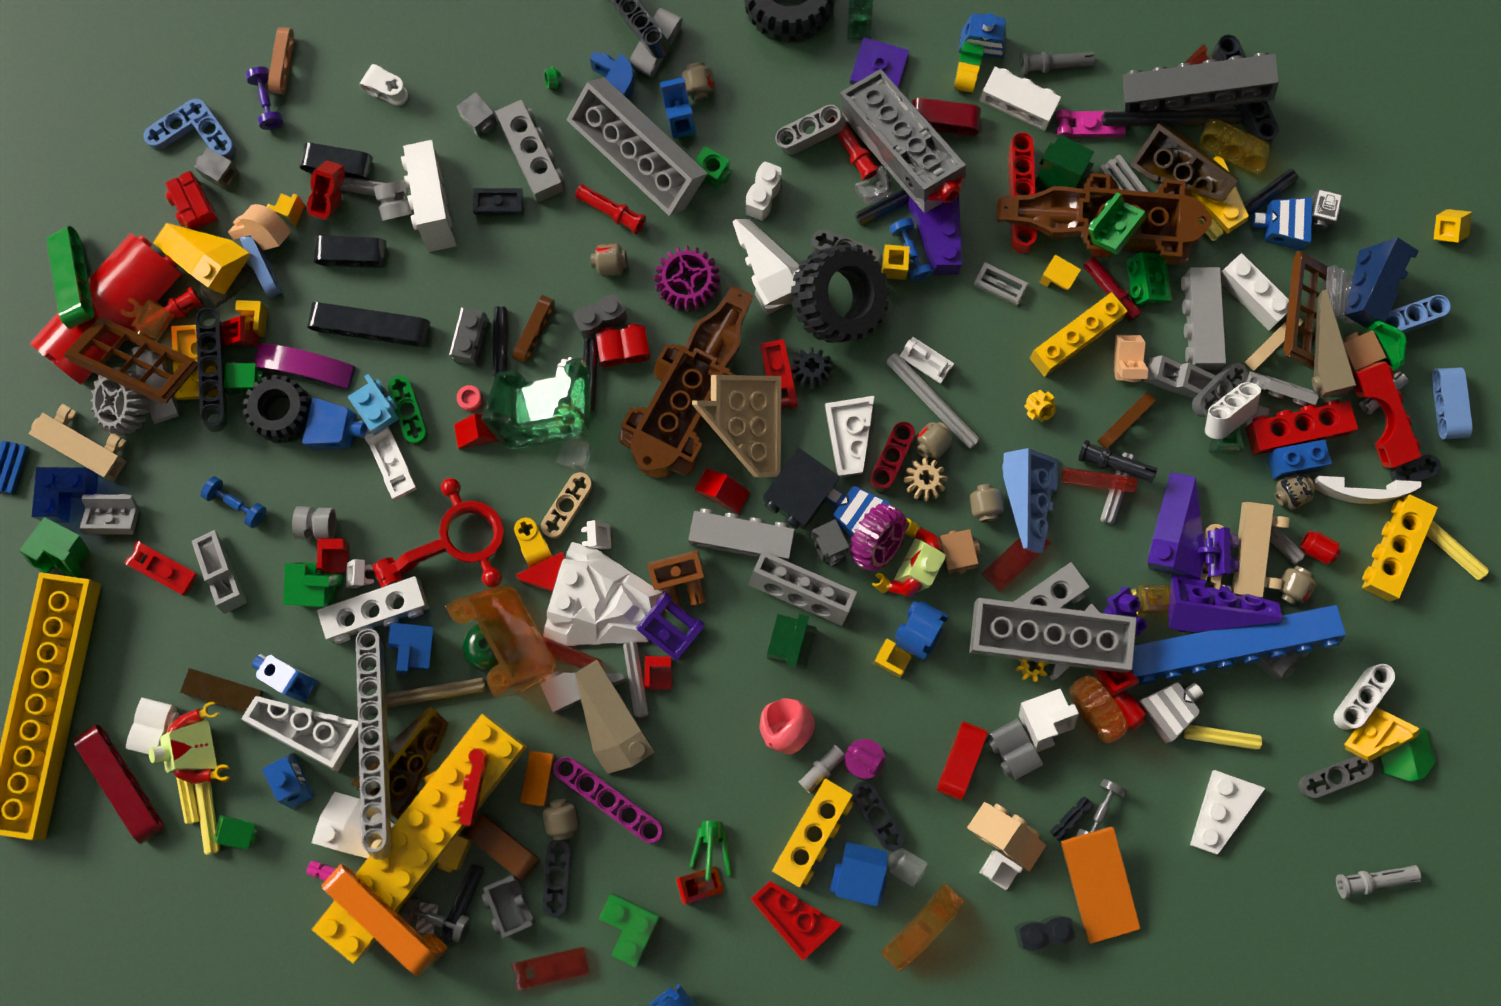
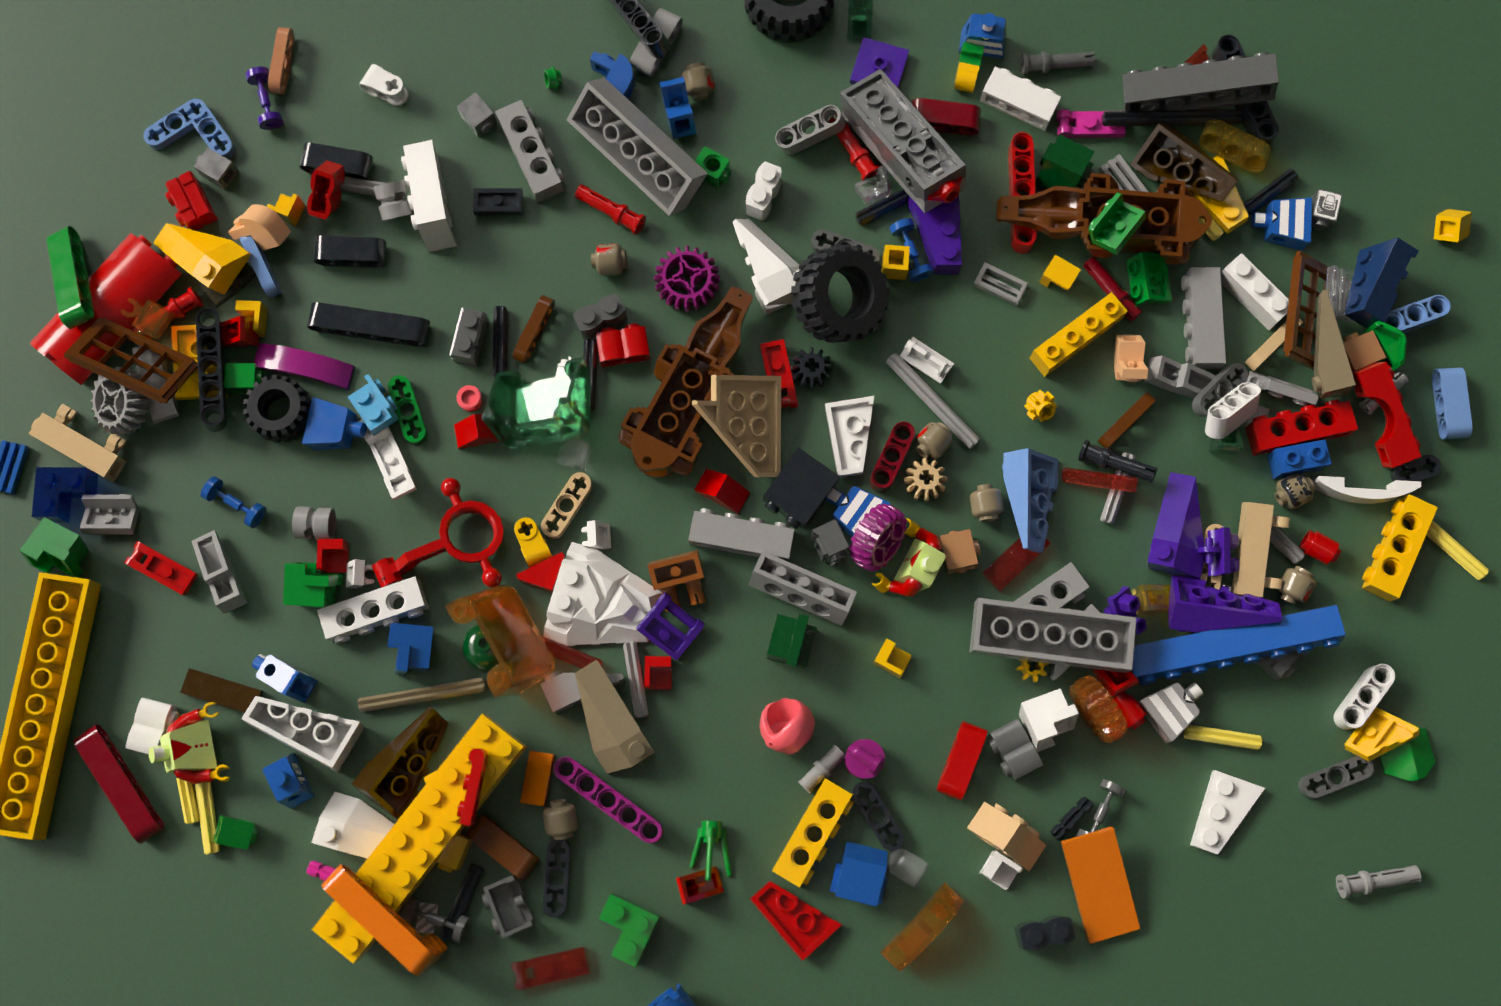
light grey beam [356,629,392,860] -> none
blue brick [895,601,949,661] -> none

